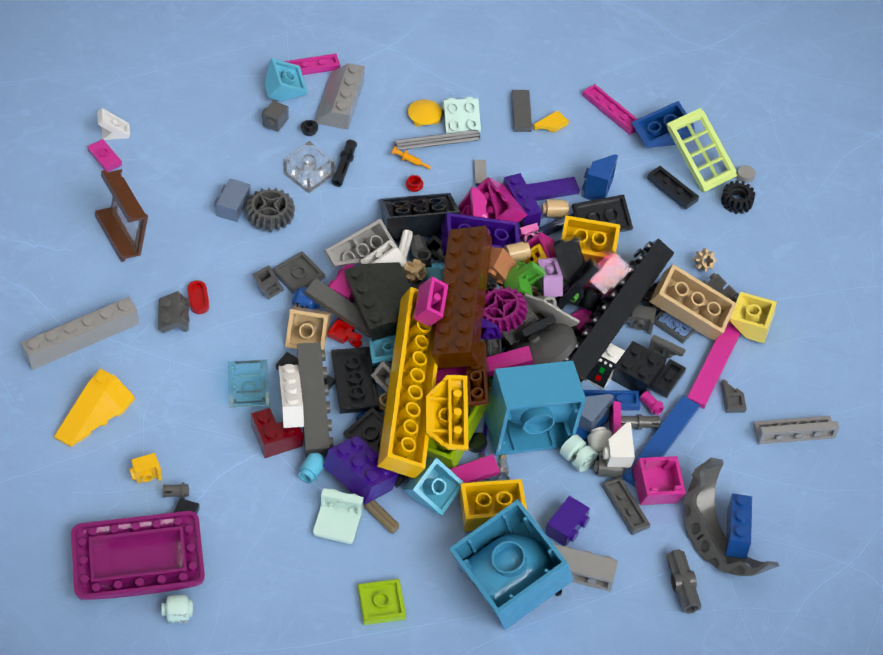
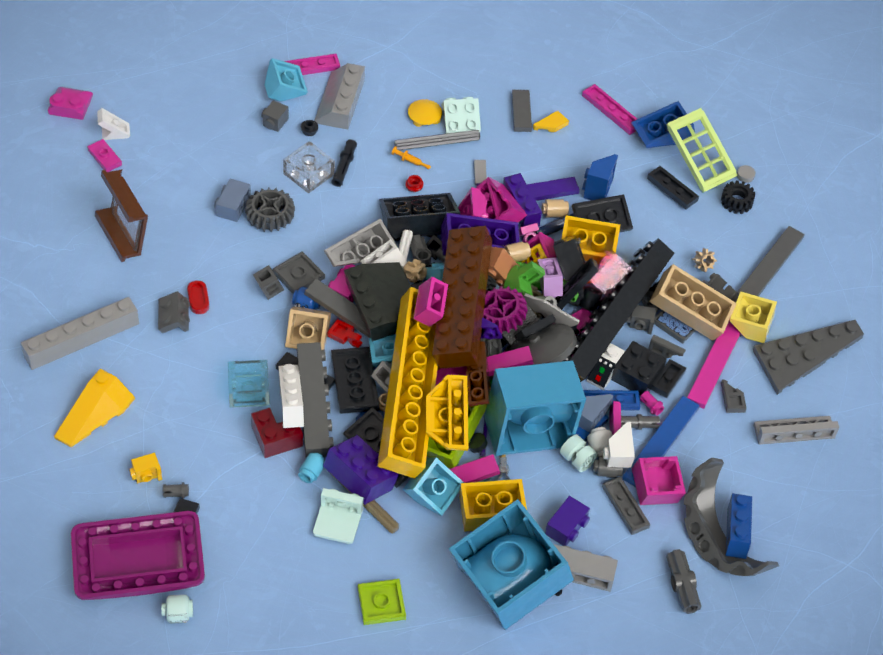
none -> dark pink slope [48,87,93,120]
none -> dark grey tile [738,226,805,297]
none -> dark grey wing [753,320,864,395]

